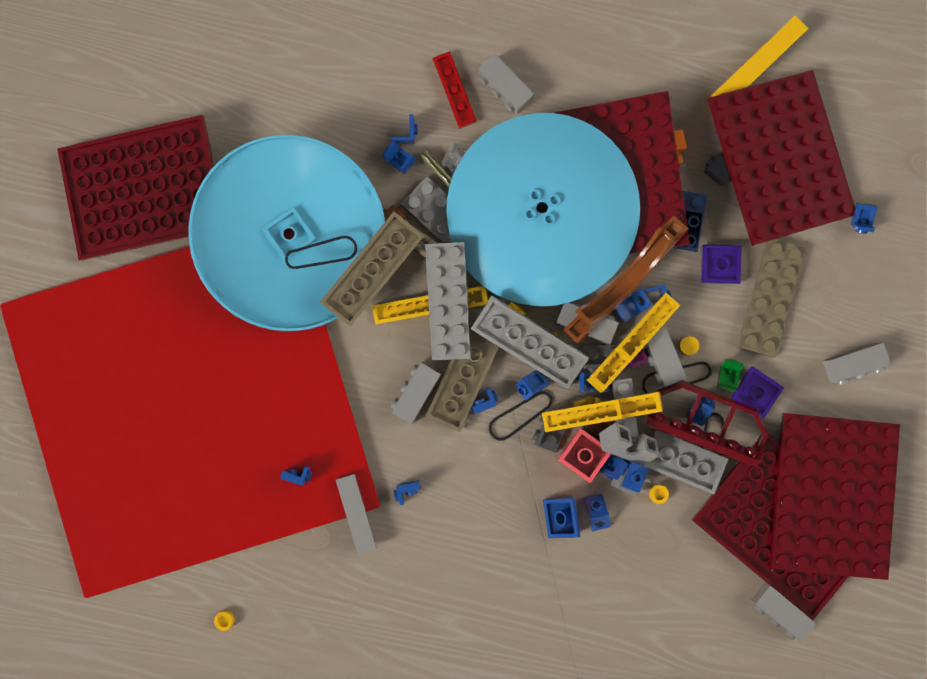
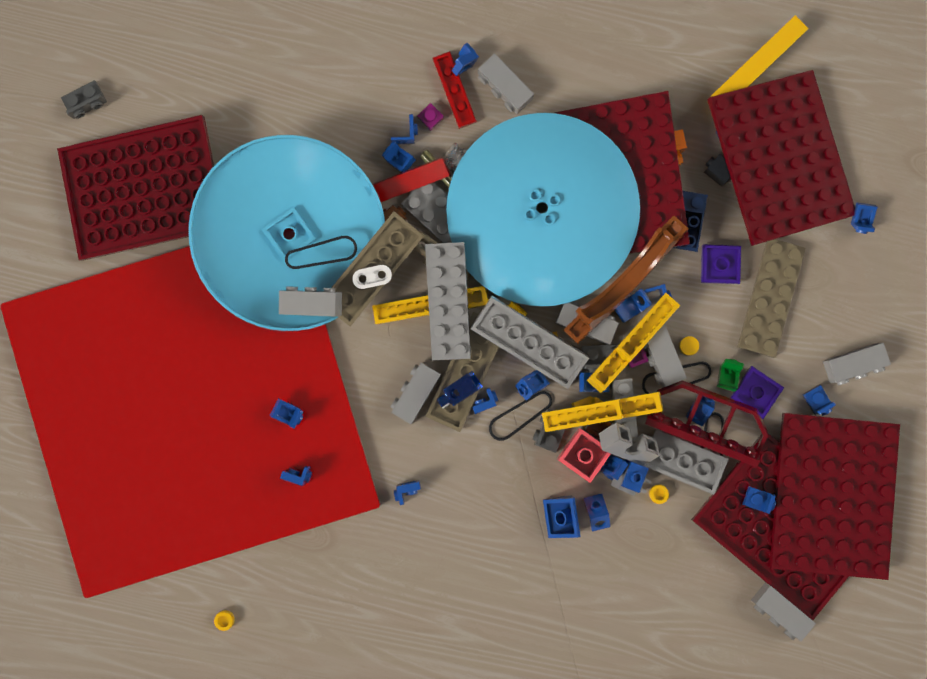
light grey tile [336,474,377,554] -> none
none -> dark grey bracket [61,80,107,119]
none -> blue bracket [270,398,303,429]
none -> light grey brick [279,286,342,317]
none -> white plate [353,265,392,289]
none -> red tile [372,157,450,202]
none -> magenta plate [417,103,444,131]
none -> clear blue torso [437,371,483,408]
none -> blue bracket [452,43,479,76]
none -> blue bracket [742,486,776,514]
none -> blue bracket [802,385,836,416]

